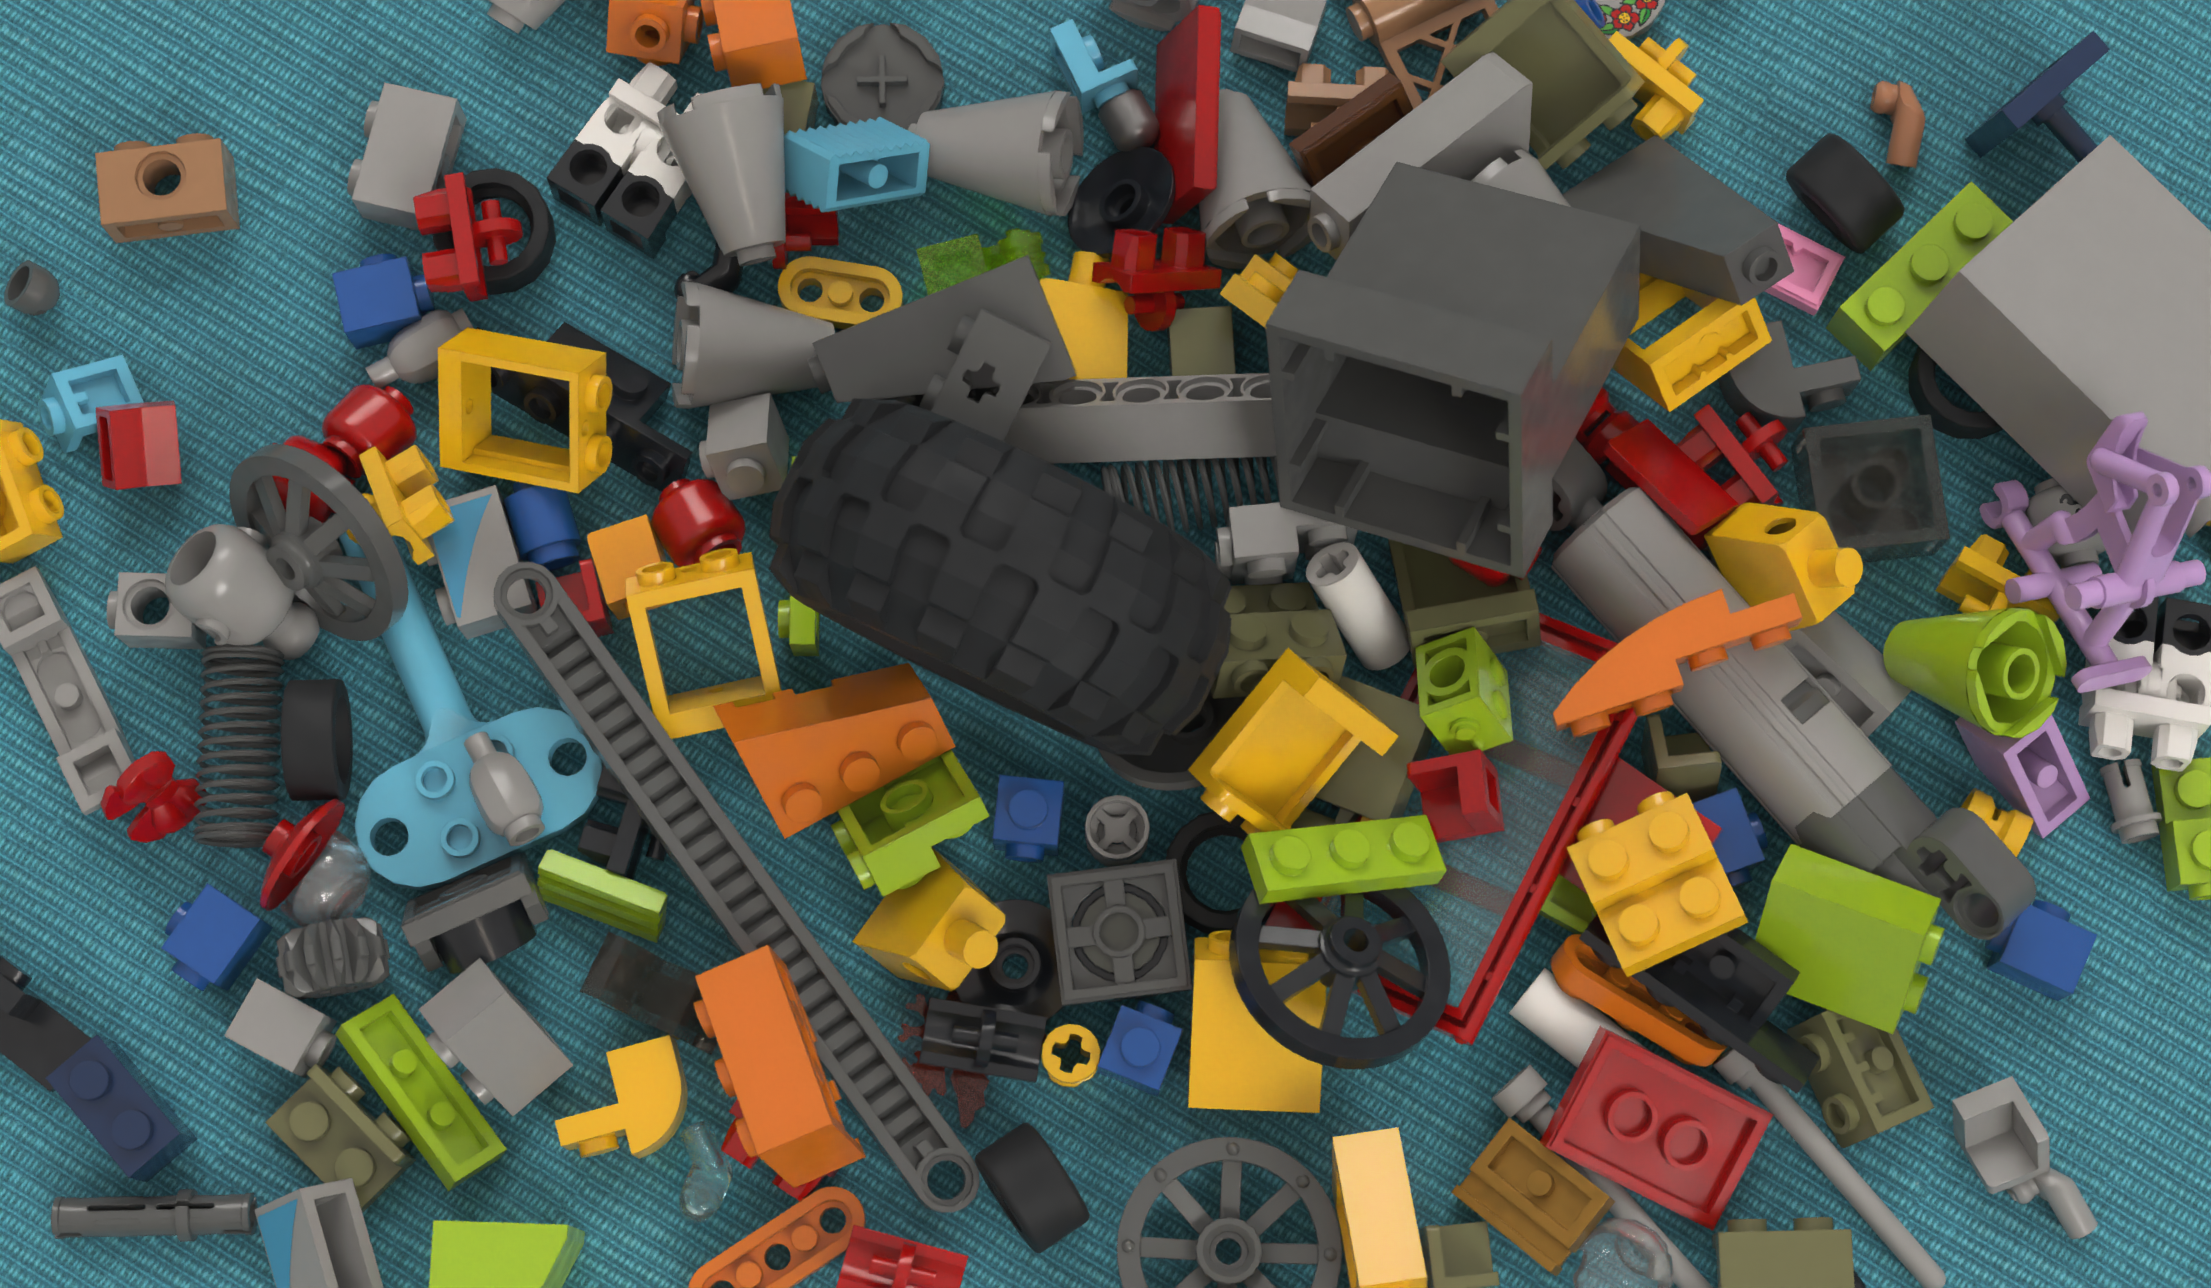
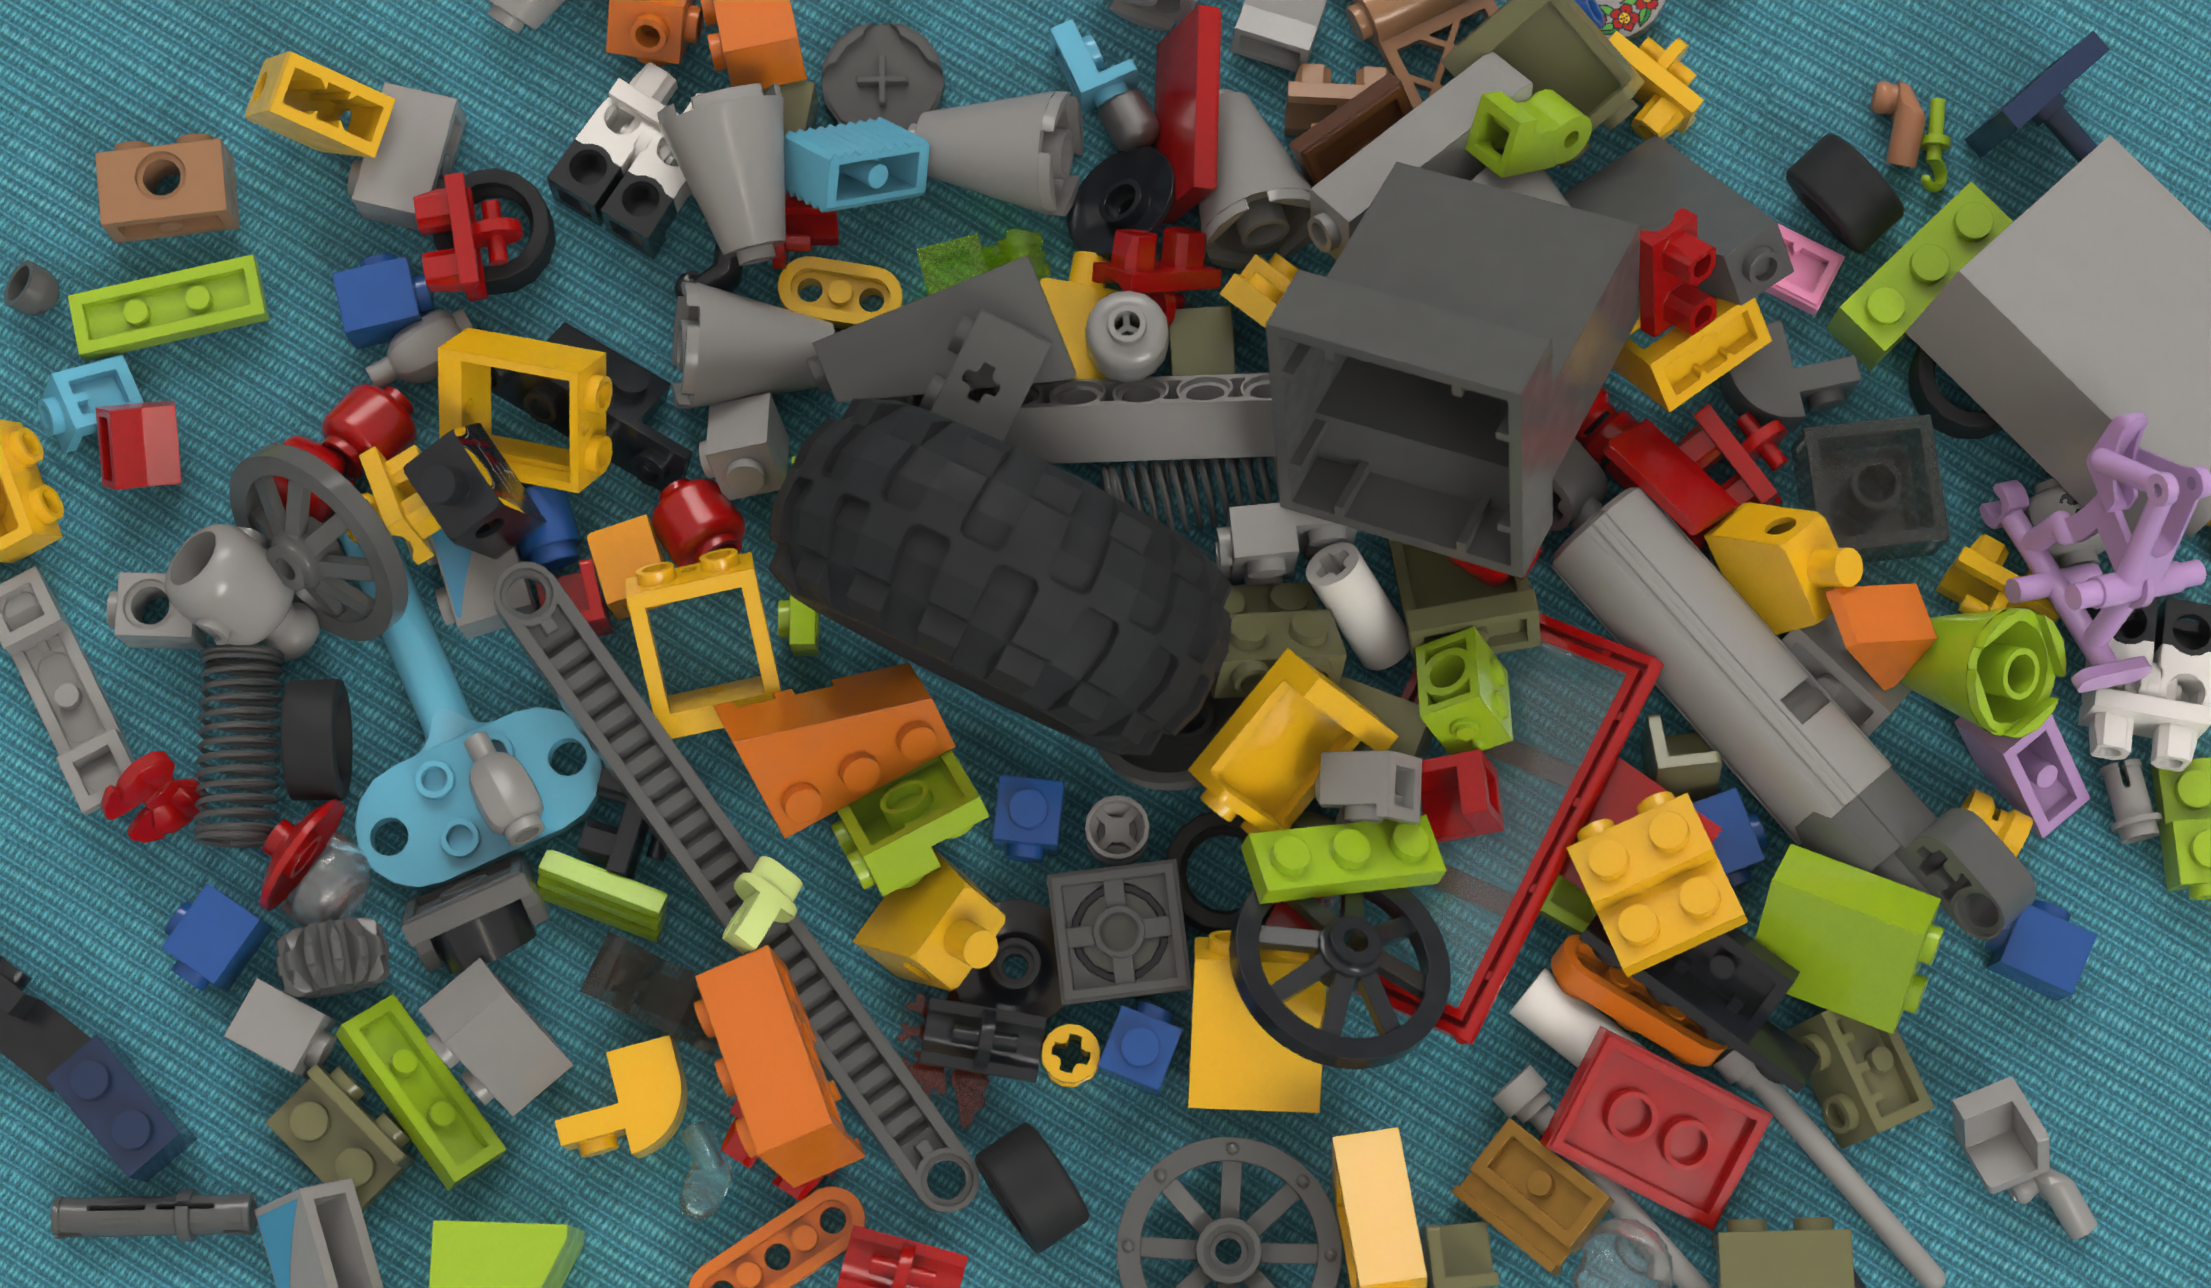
orange slope [1552,589,1803,738] -> none
none -> lime plate [68,254,270,361]
none -> yellow torso [245,51,396,158]
none -> black torso [403,423,547,559]
none -> yellowish green piece [722,856,803,954]
none -> light grey head [1085,290,1169,383]
none -> light grey brick [1315,750,1422,824]
none -> lime leg [1464,89,1592,178]
none -> red hips [1639,207,1717,338]
none -> orange slope [1826,583,1938,691]
none -> lime hand [1920,98,1951,193]

